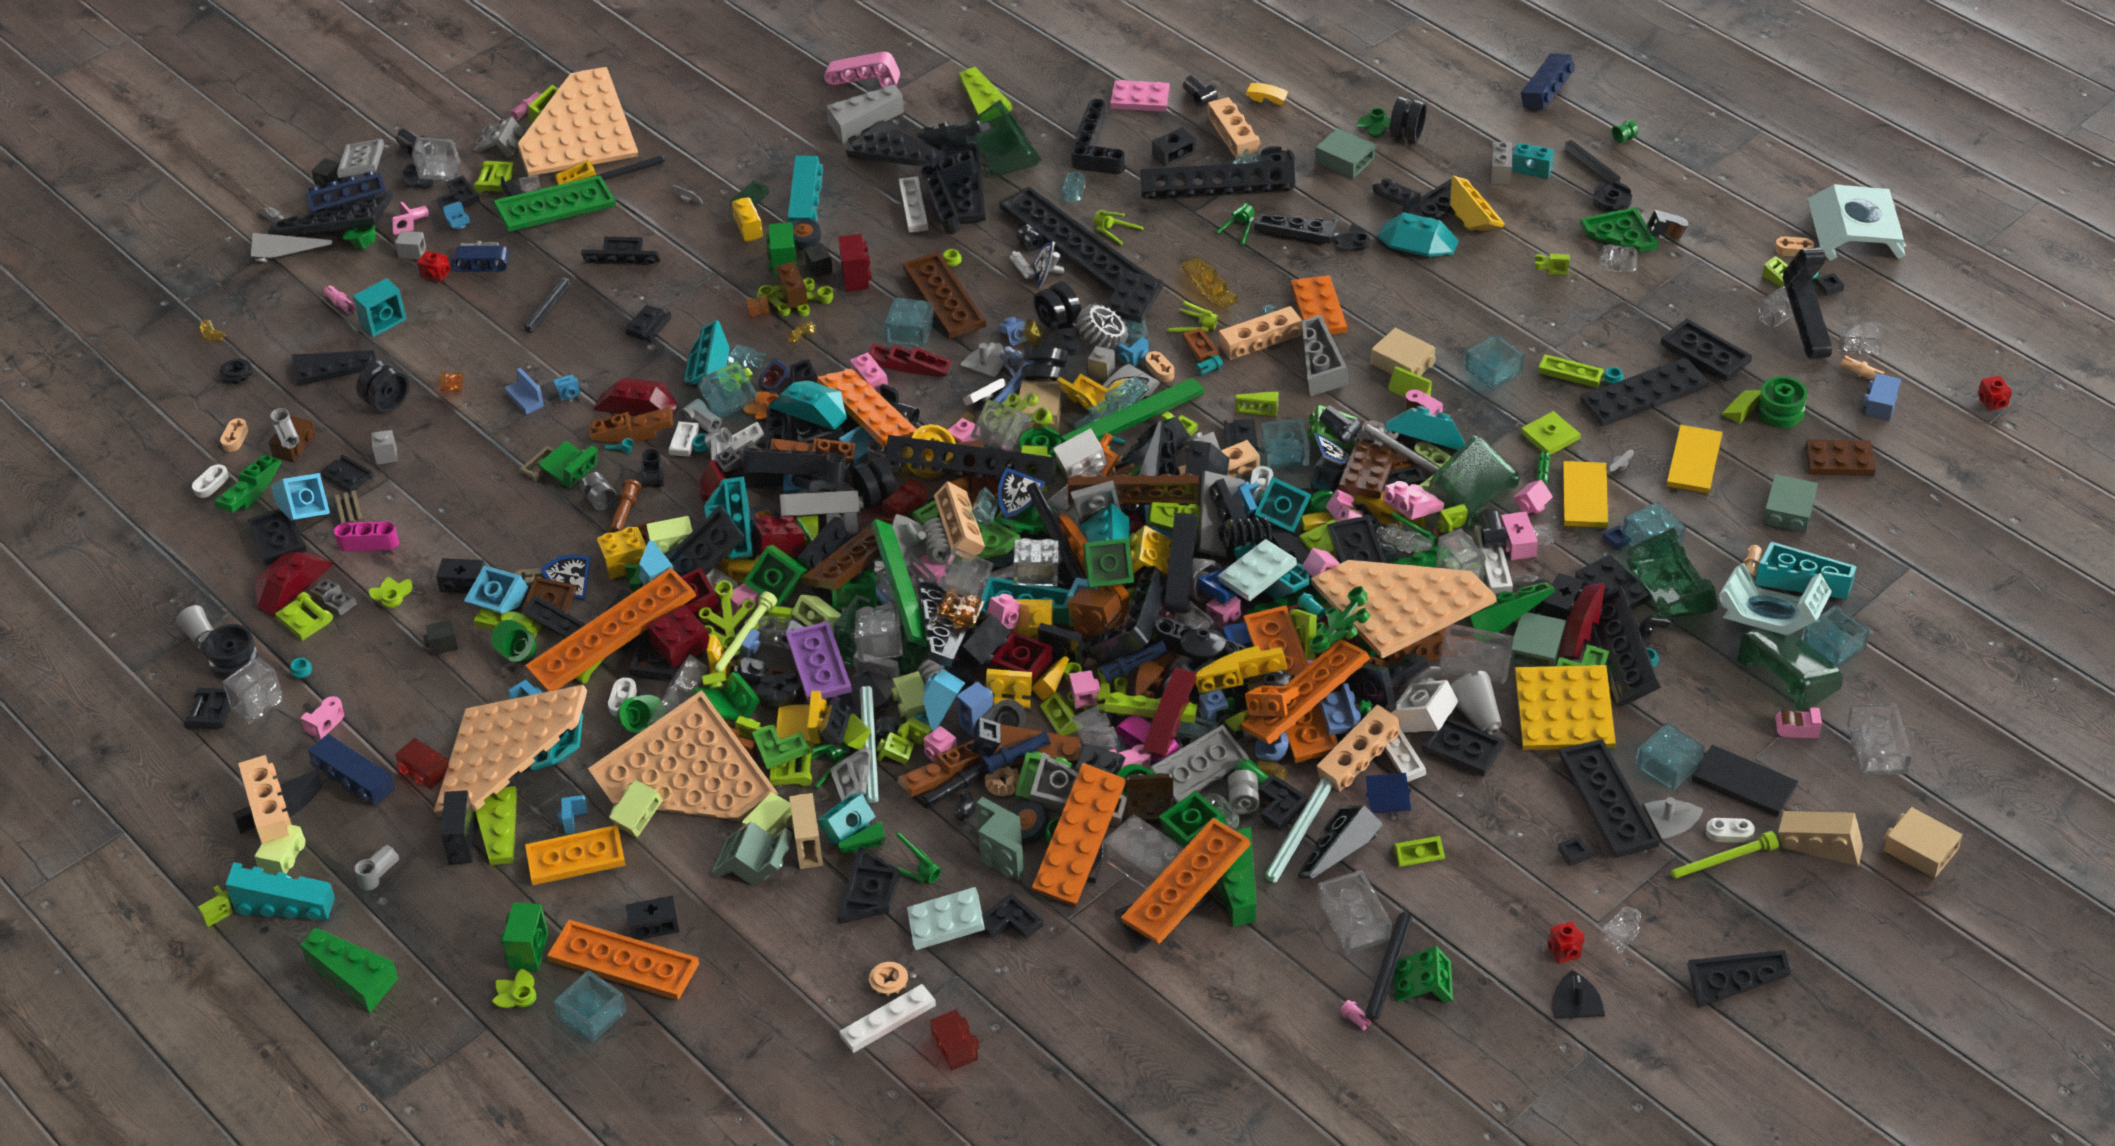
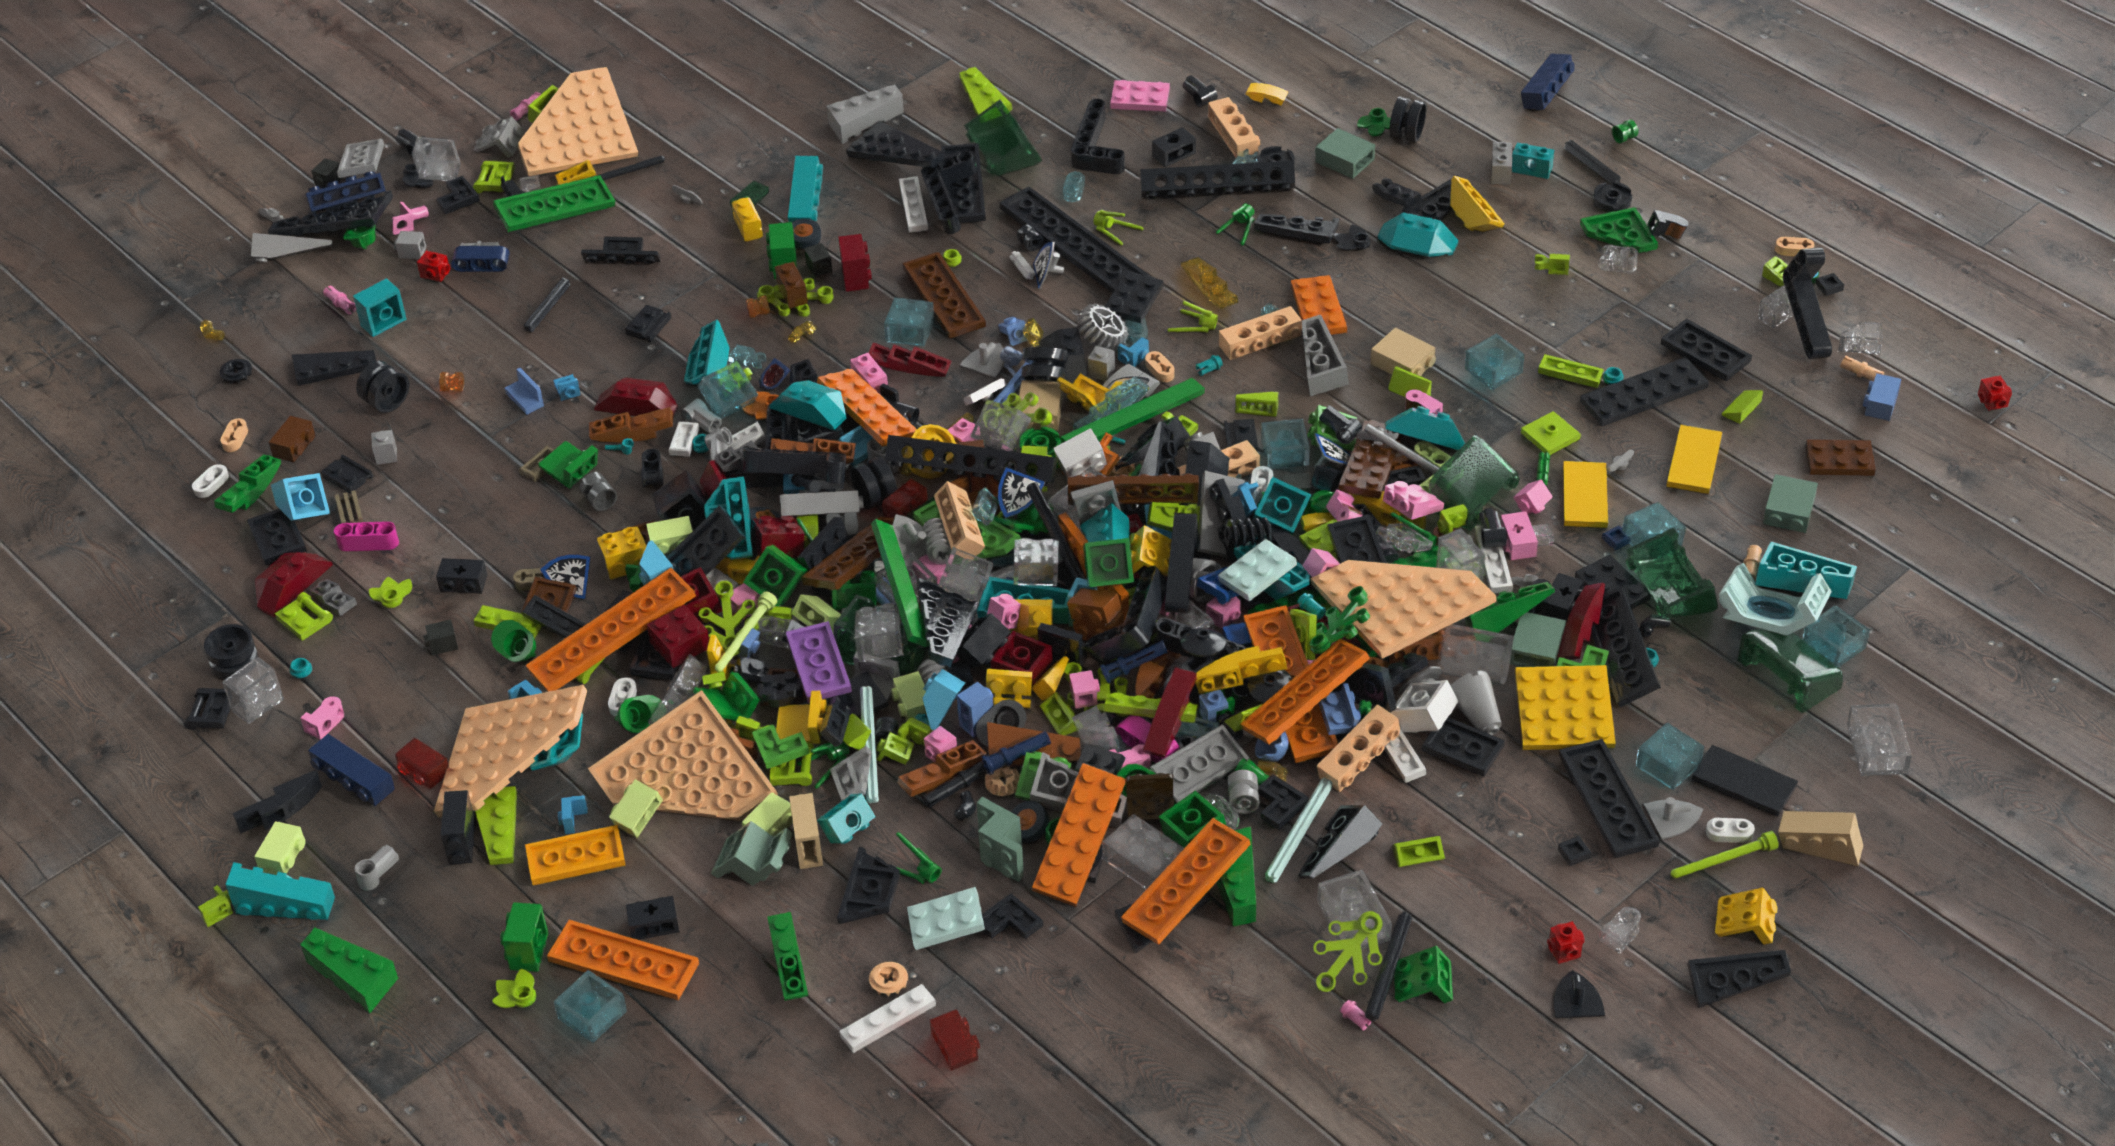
light grey plant [176,605,213,653] -> none
light nougat brick [238,755,291,843] -> none
light grey piece [270,408,300,449] -> none
dark azure bracket [443,201,471,230] -> none
medium azure slope [464,565,529,614] -> none
dark orange pin [608,479,641,533] -> none
bright pink beam [824,52,900,88] -> none
green slope [838,822,885,855] -> none
black slope [917,120,991,146] -> none
clear orange plate [939,588,985,628] -> none
black bracket [971,717,1001,757] -> none
black wheel [1033,281,1082,332] -> none
dark orange plate [1183,328,1219,363] -> none
orange bracket [1245,685,1299,717] -> none
clear blue piece [1365,773,1411,814] -> none
green wheel [1758,376,1807,428] -> none
bright pink leg [1775,708,1822,738] -> none
light aqua panel [1808,184,1906,261] -> none
tan brick [1884,807,1963,879] -> none
none -> black slope [652,470,707,532]
none -> green slope [767,912,808,1001]
none -> lime plant [1313,911,1382,992]
none -> yellow bracket [1715,888,1777,945]

